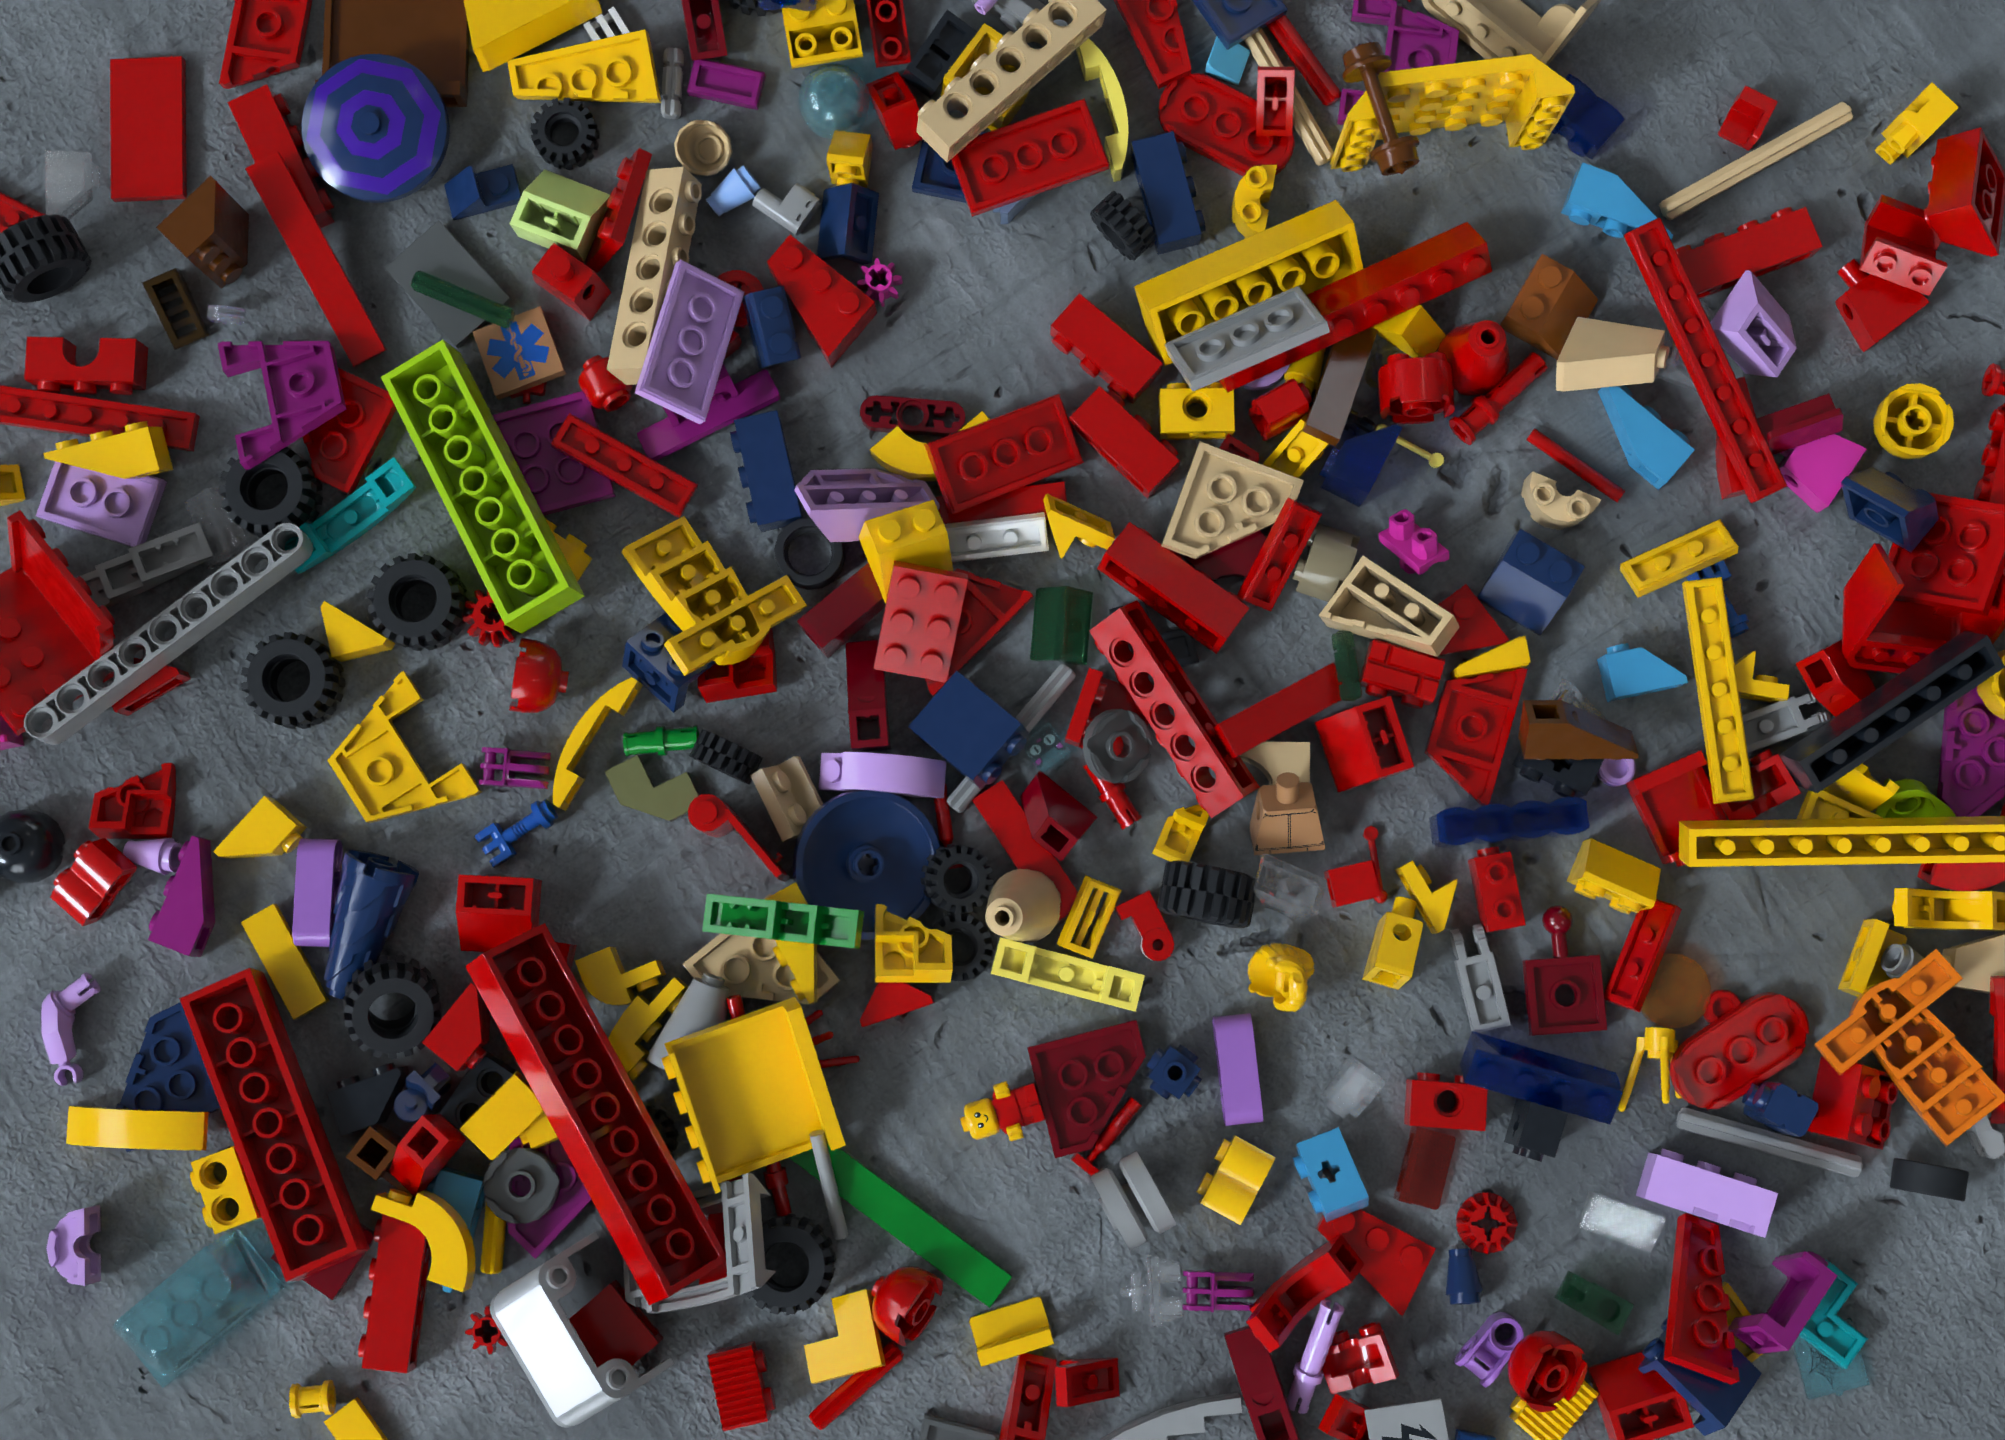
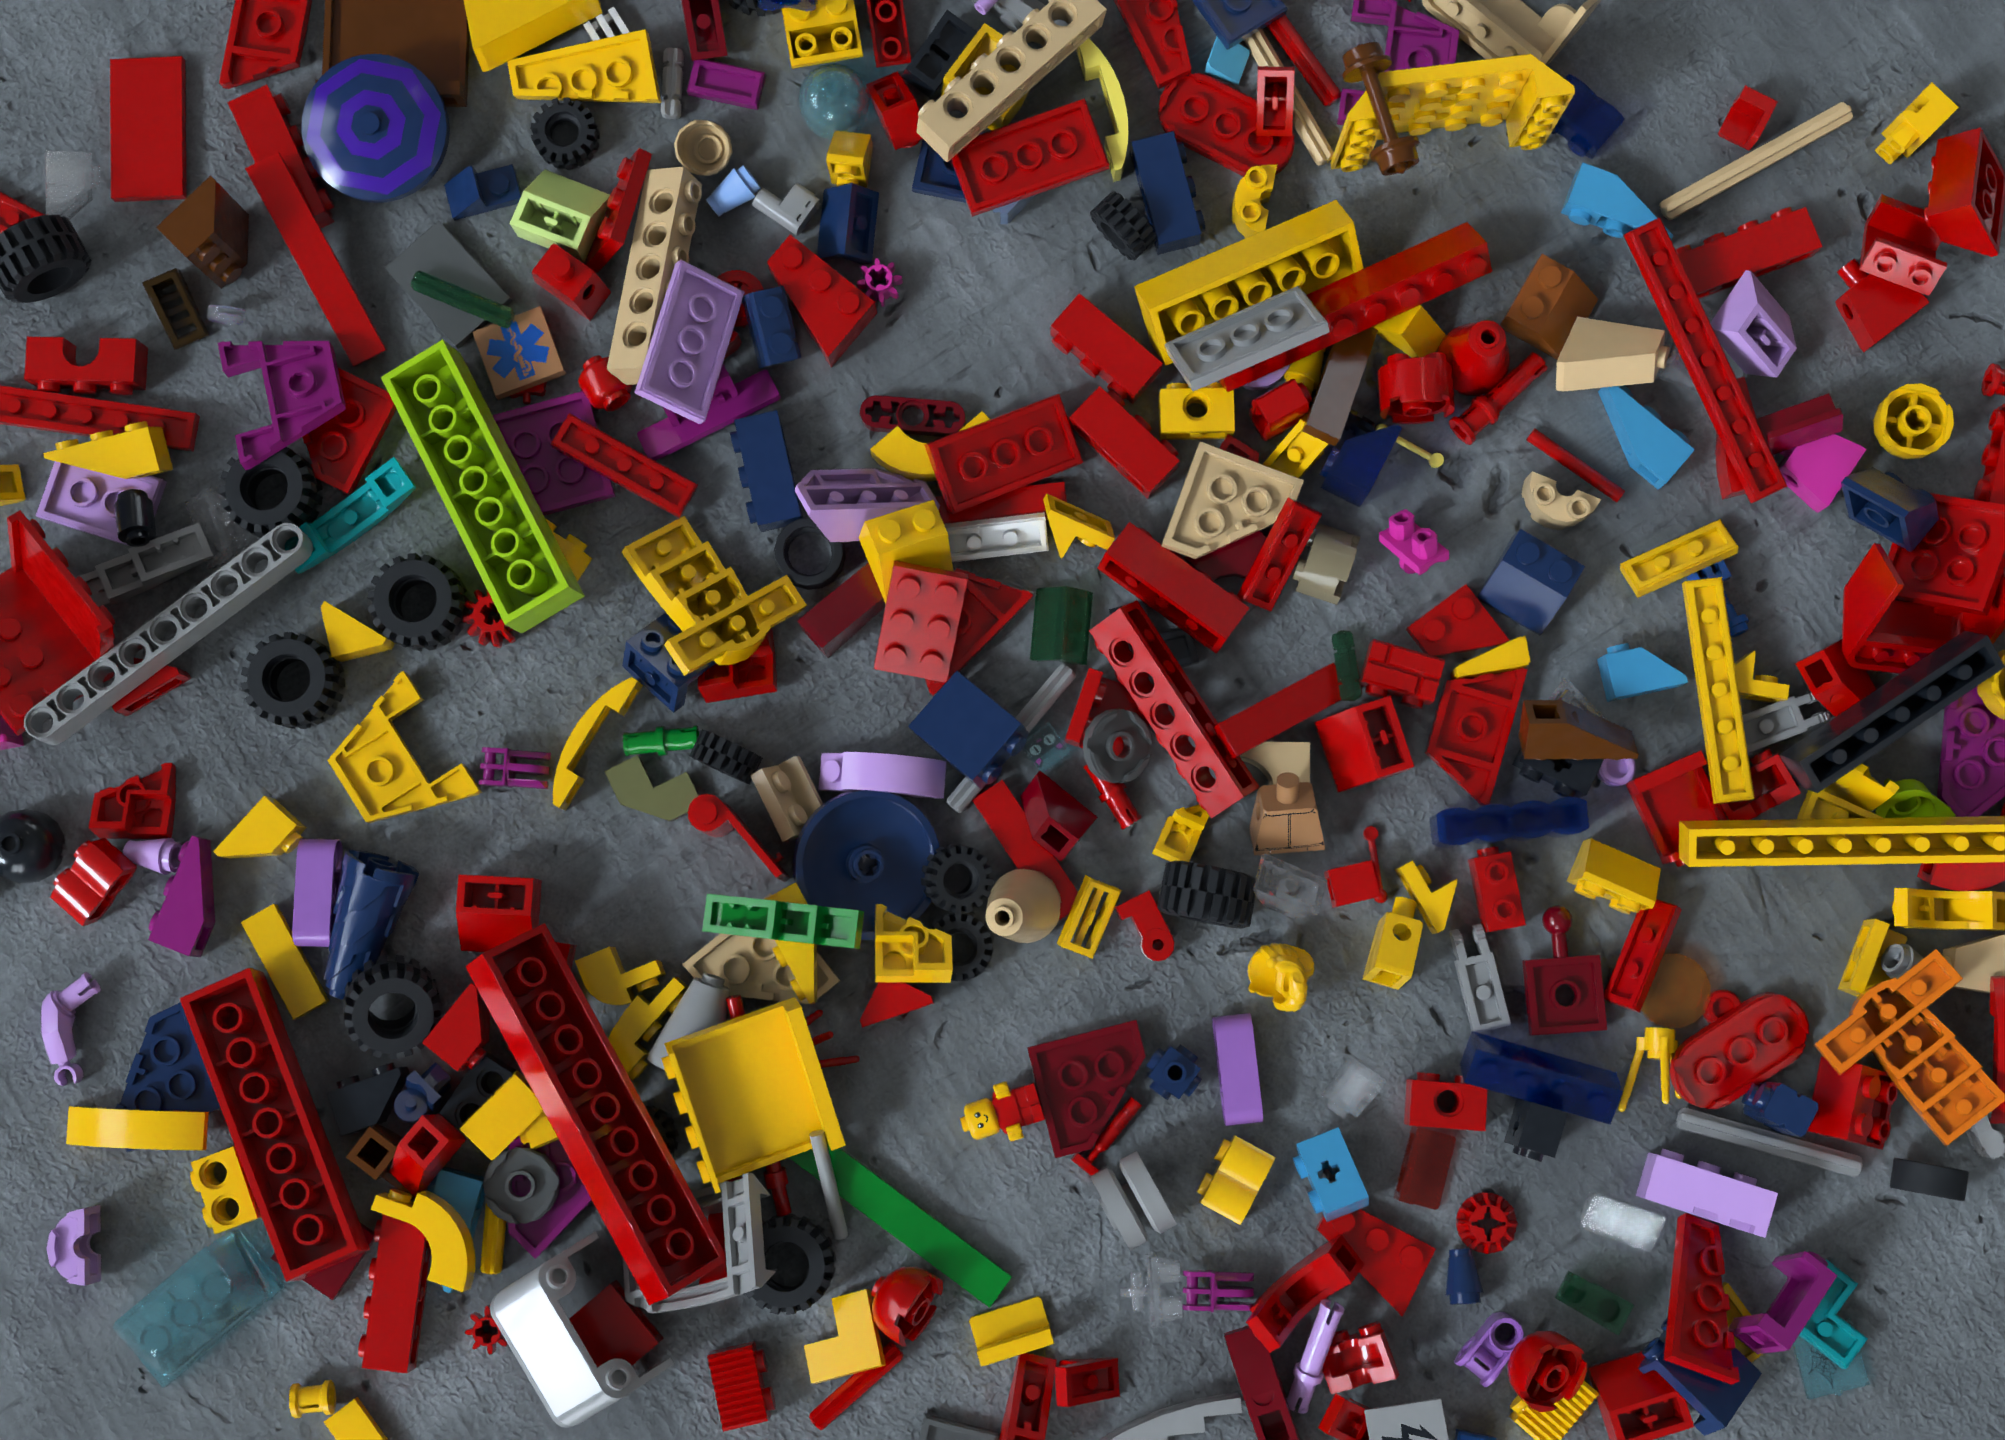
blue hinge [474,799,558,868] -> none
red cylinder [509,638,569,713] -> none
dark red slope [846,640,891,752] -> none
red piece [934,784,964,870] -> none
light yellow slope [990,937,1145,1012] -> none
tan wedge [1319,556,1460,657] -> none
none -> black brick [114,489,156,547]

